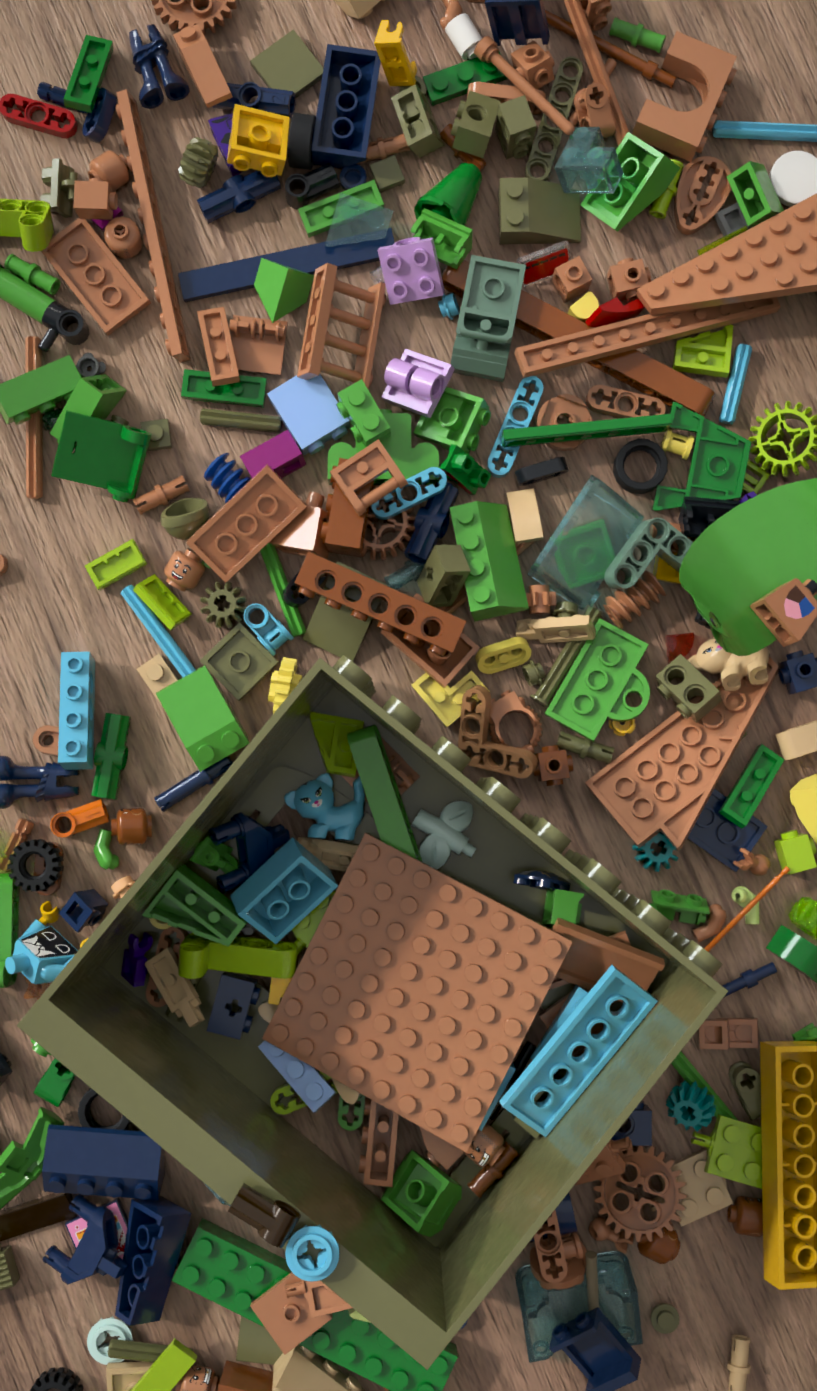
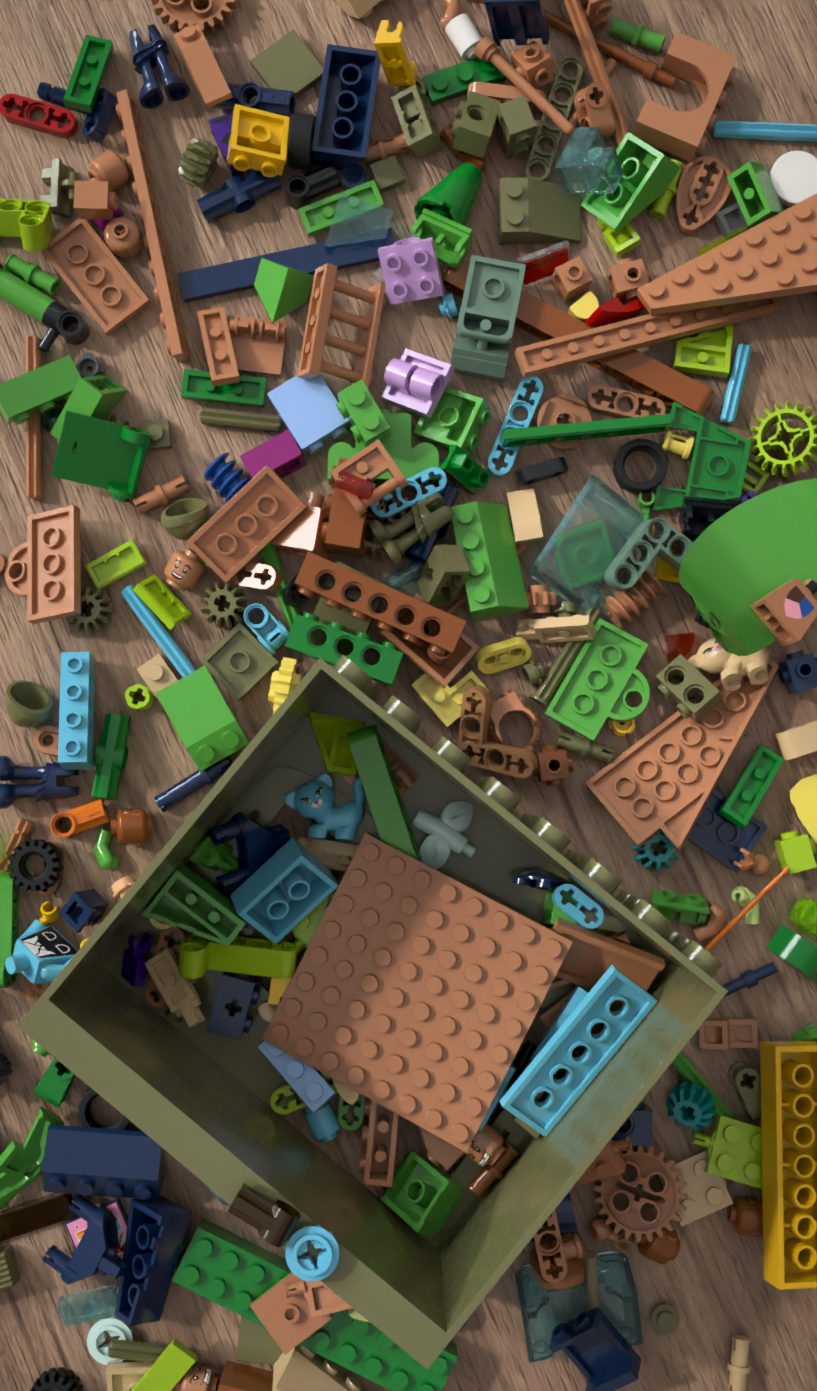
none -> nougat plate [4,505,81,624]
none -> olive hat [5,680,53,728]
none -> clear light blue slope [57,1285,118,1326]
none -> olive gear [67,587,114,635]
none -> lime bush [125,684,155,711]
none -> nougat beam [231,562,282,592]
none -> green brick [285,612,403,686]
none -> medium azure brick [303,1102,340,1143]
none -> clear red pin [335,470,375,501]
none -> olive piece [367,493,454,566]
none -> medium azure beam [552,884,604,929]
none -> lime plate [597,217,641,258]
none -> bright green hand [637,491,655,532]

